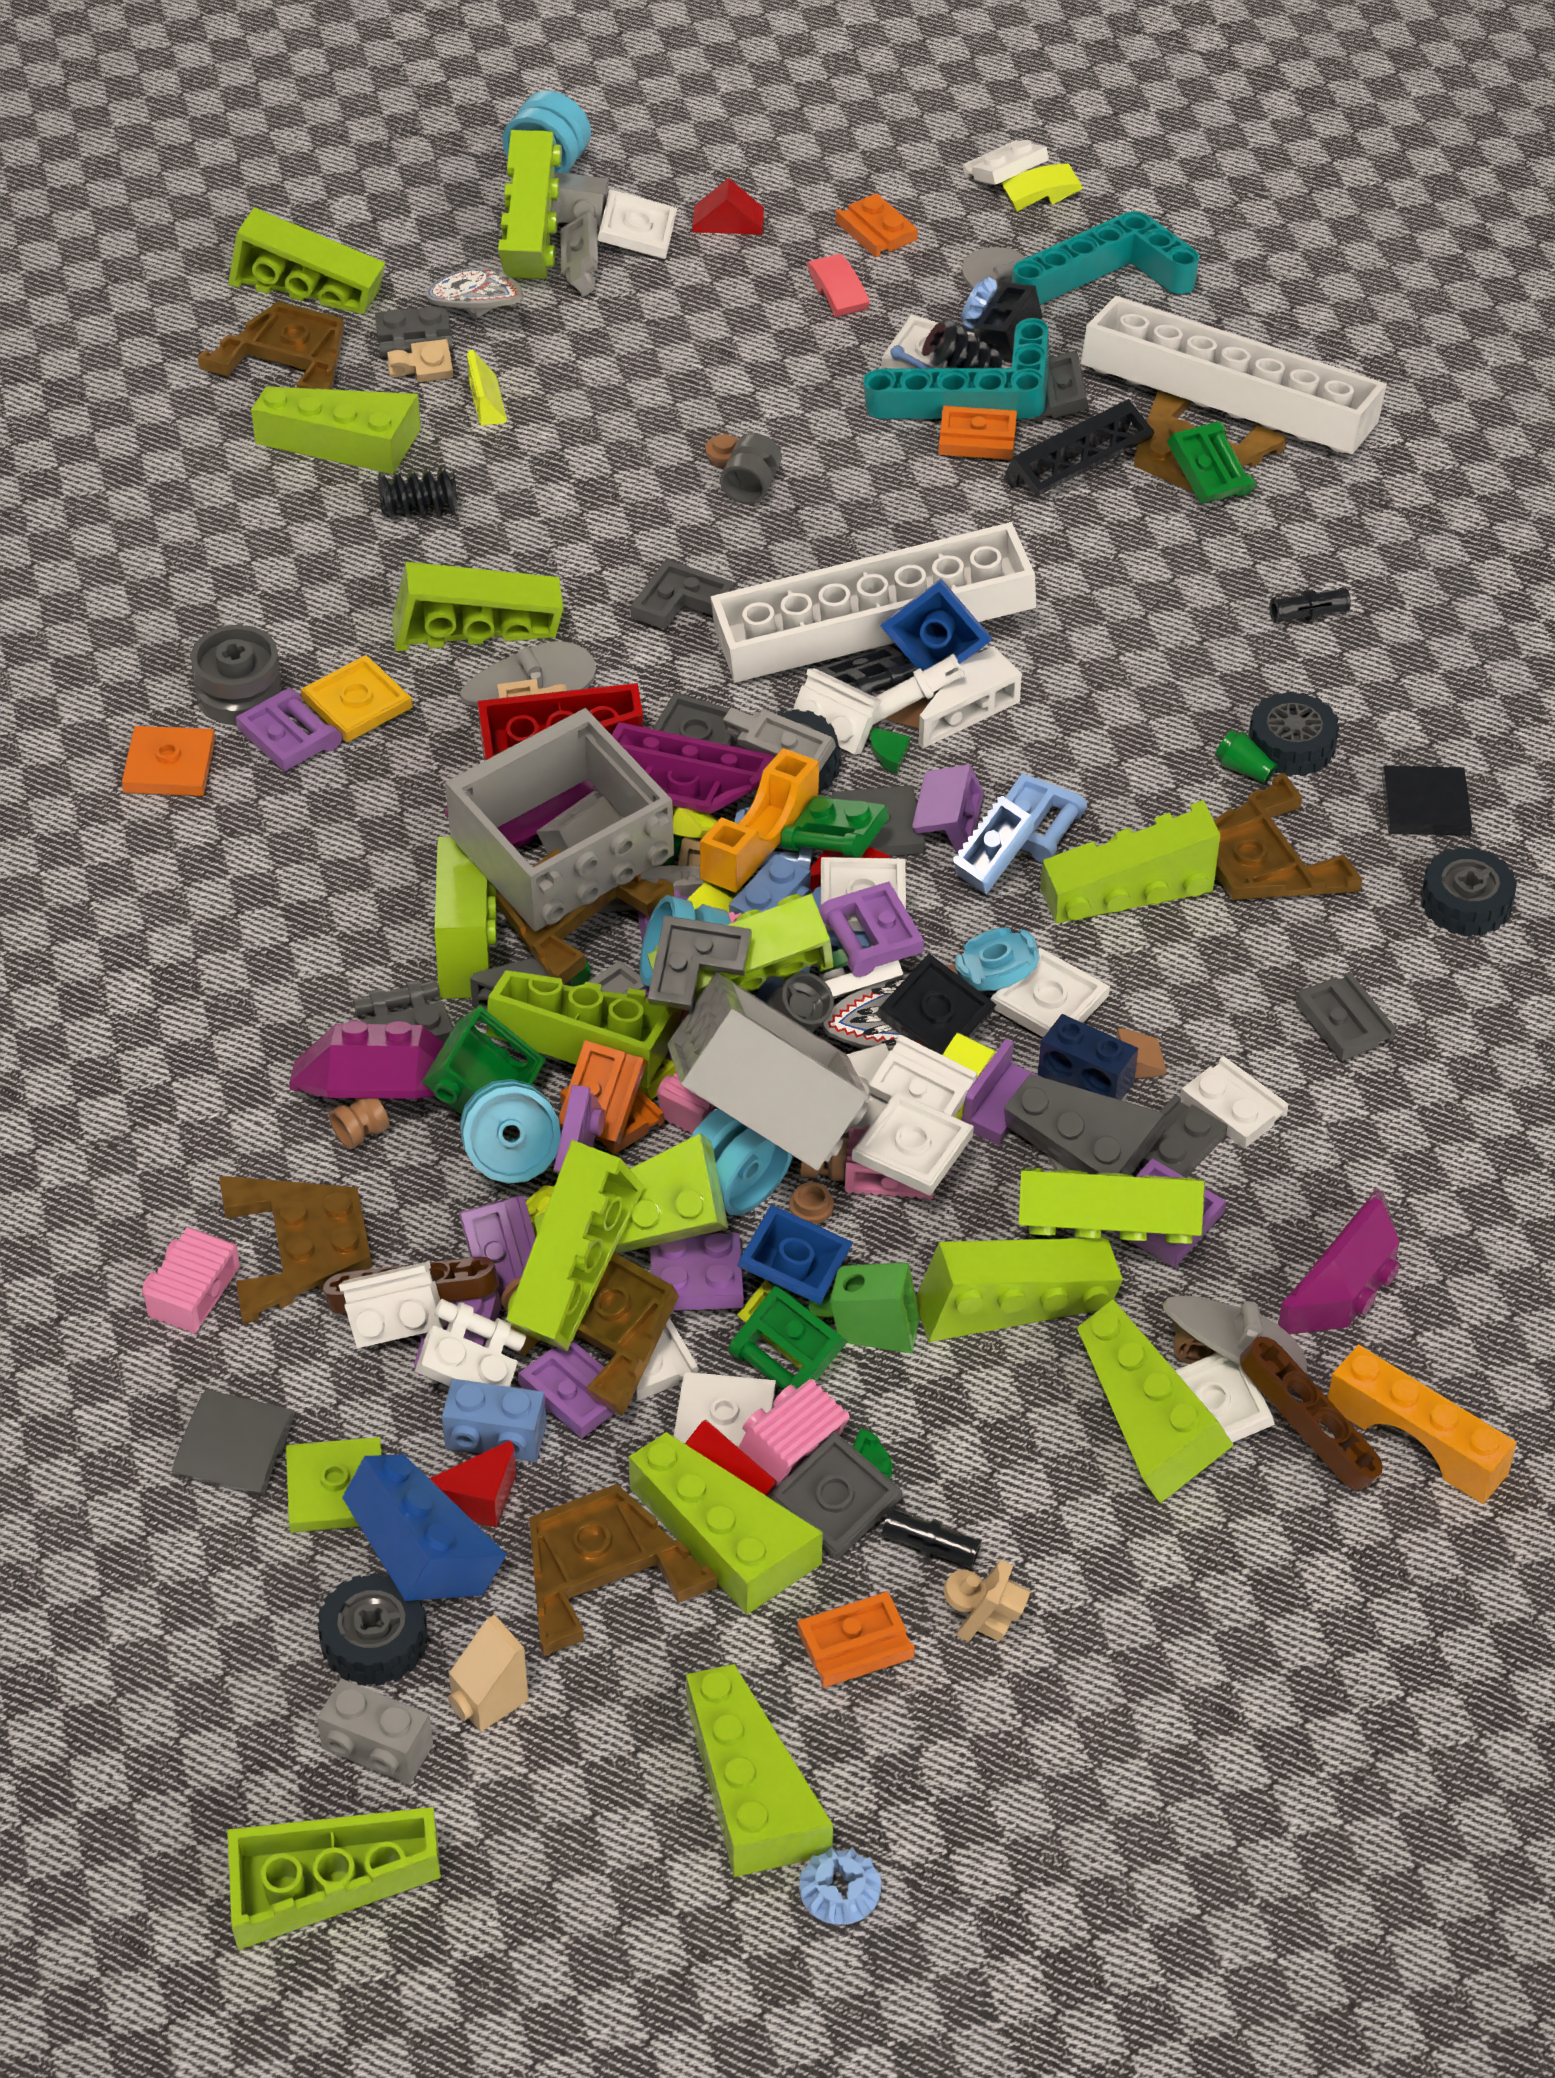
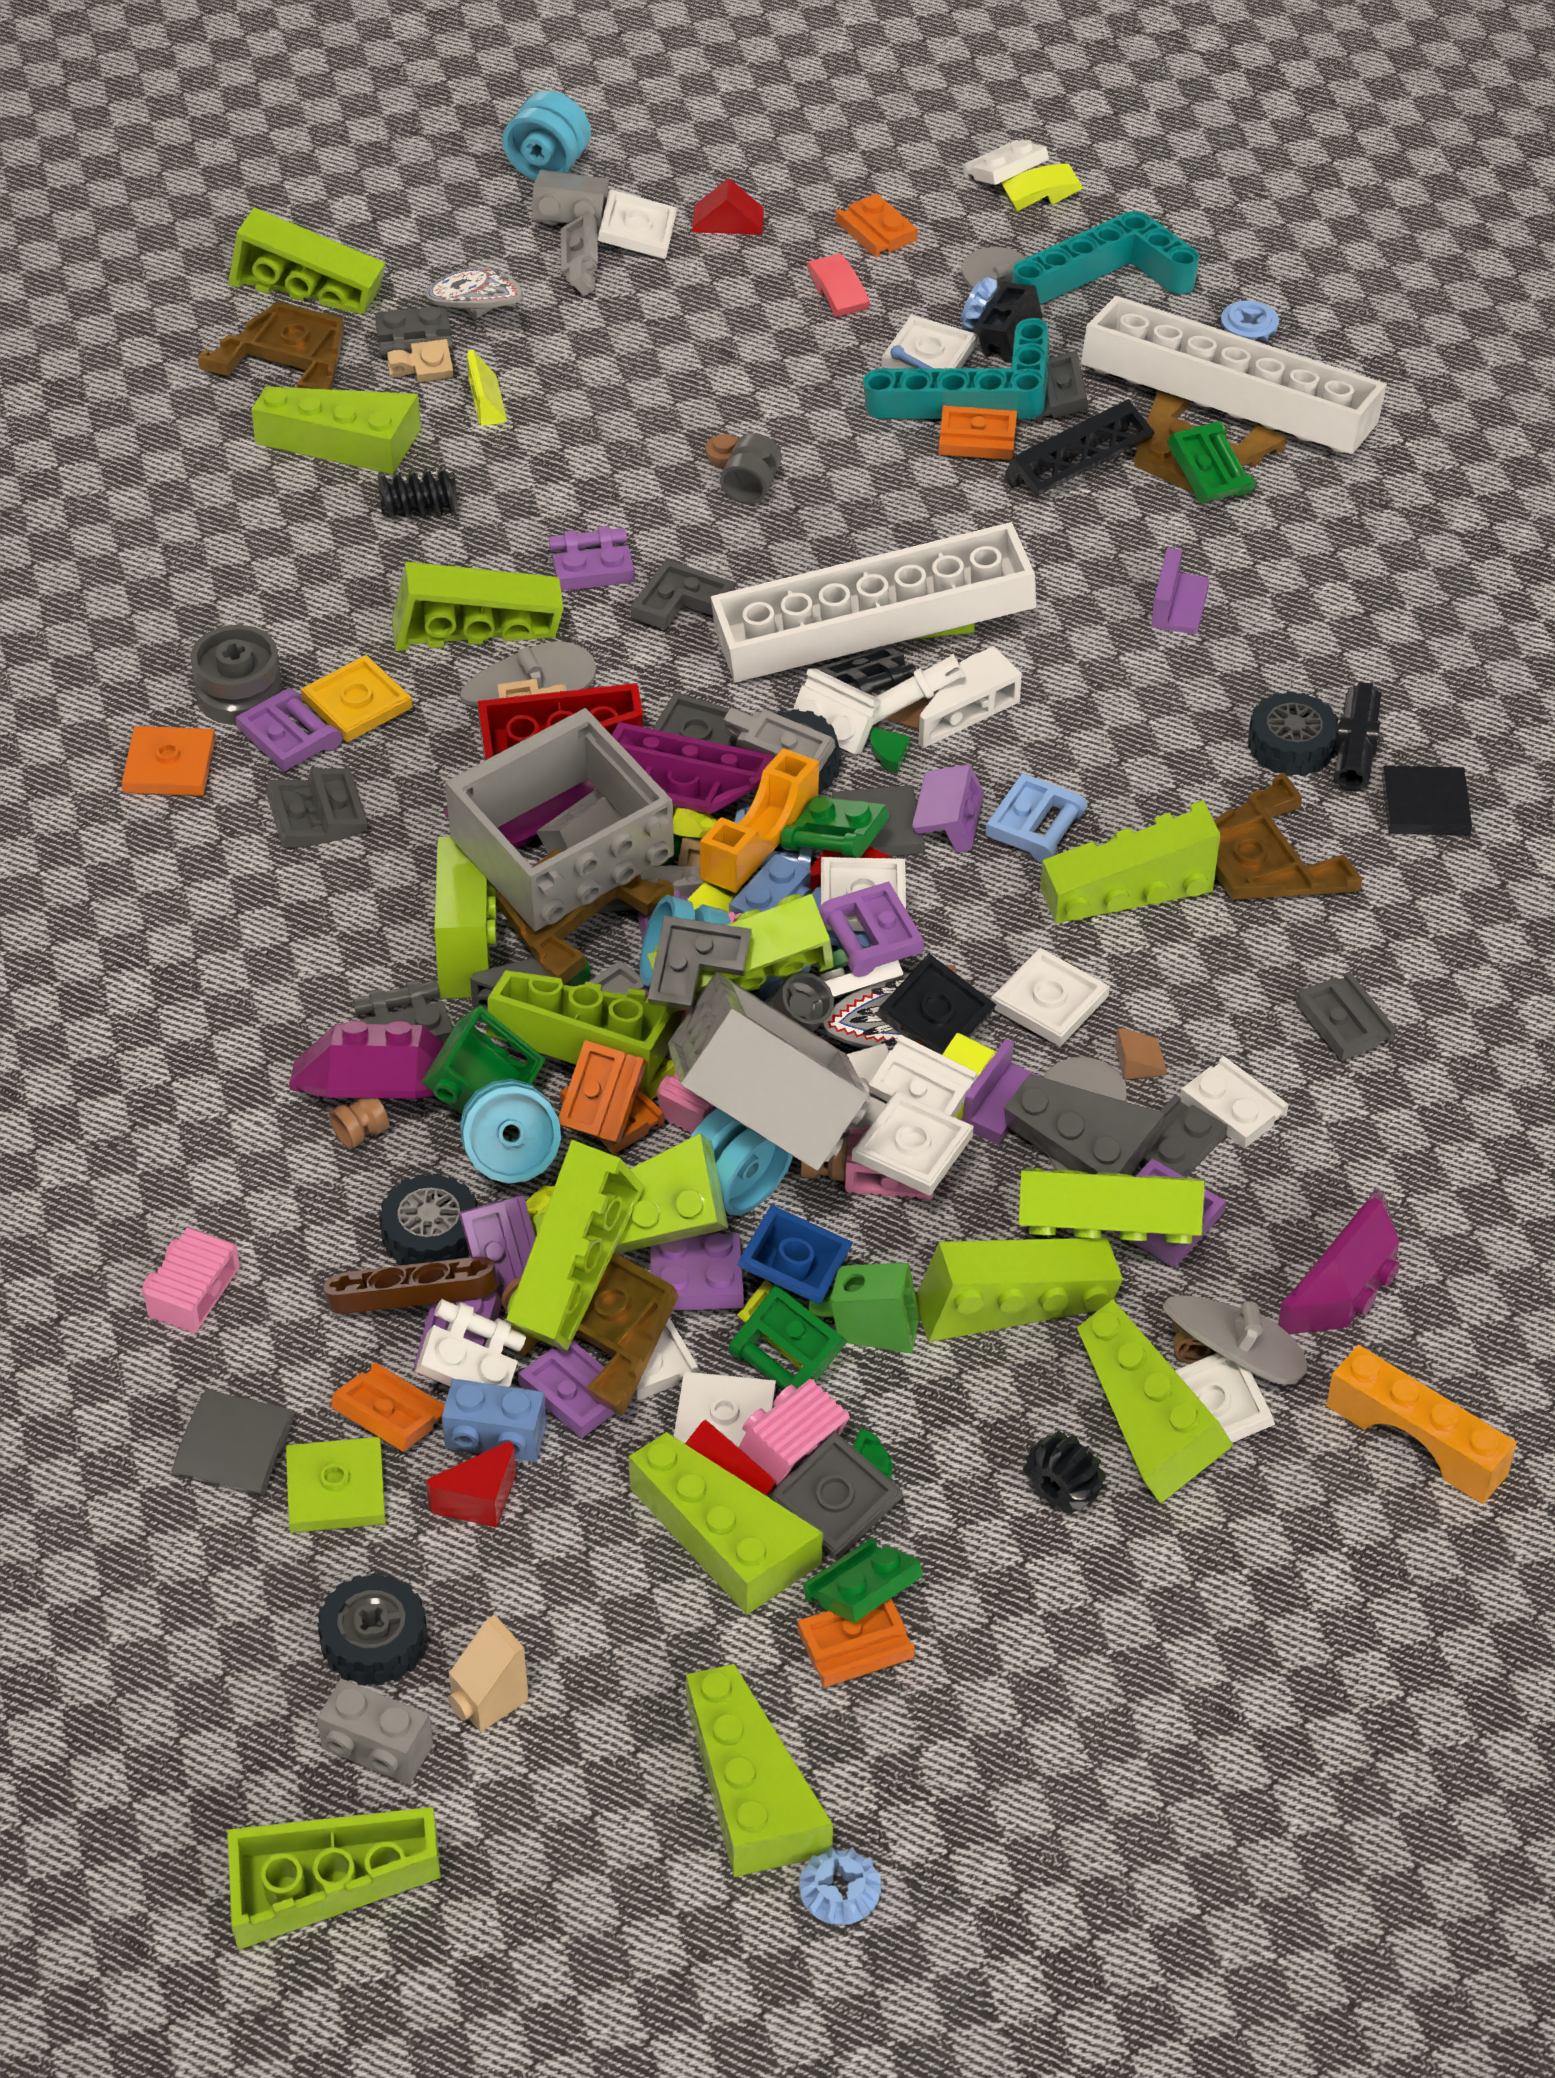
pearl gold wing [219,1176,372,1324] -> none
white plate [339,1261,447,1348] -> none
blue wedge [342,1454,507,1601] -> none
lime wedge [498,130,562,279] -> none
pearl gold wing [529,1484,717,1656] -> none
medium lavender plate [554,1085,605,1176] -> none
medium nougat plate [789,1182,834,1224] -> none
blue slope [880,579,992,671] -> none
black pin [881,1507,982,1569] -> none
black piece [922,319,1002,368] -> none
tan hips [943,1559,1031,1642] -> none
light blue brick [953,796,1035,895] -> none
medium azure tile [955,928,1040,991] -> none
dark blue brick [1038,1014,1139,1100] -> none
green cone [1215,730,1277,784] -> none
reddish brown beam [1240,1336,1383,1491] -> none
black pin [1269,587,1351,623] -> none
black wheel [1420,847,1517,936] -> none
none -> dark grey slope [266,768,368,848]
none -> orange plate [331,1362,445,1452]
none -> black wheel [379,1174,477,1266]
none -> medium lavender plate [549,526,635,591]
none -> green plate [803,1538,923,1623]
none -> black gear [1023,1431,1106,1515]
none -> medium lavender panel [1151,547,1210,634]
none -> light blue gear [1221,301,1279,341]
none -> black piece [1333,682,1382,792]

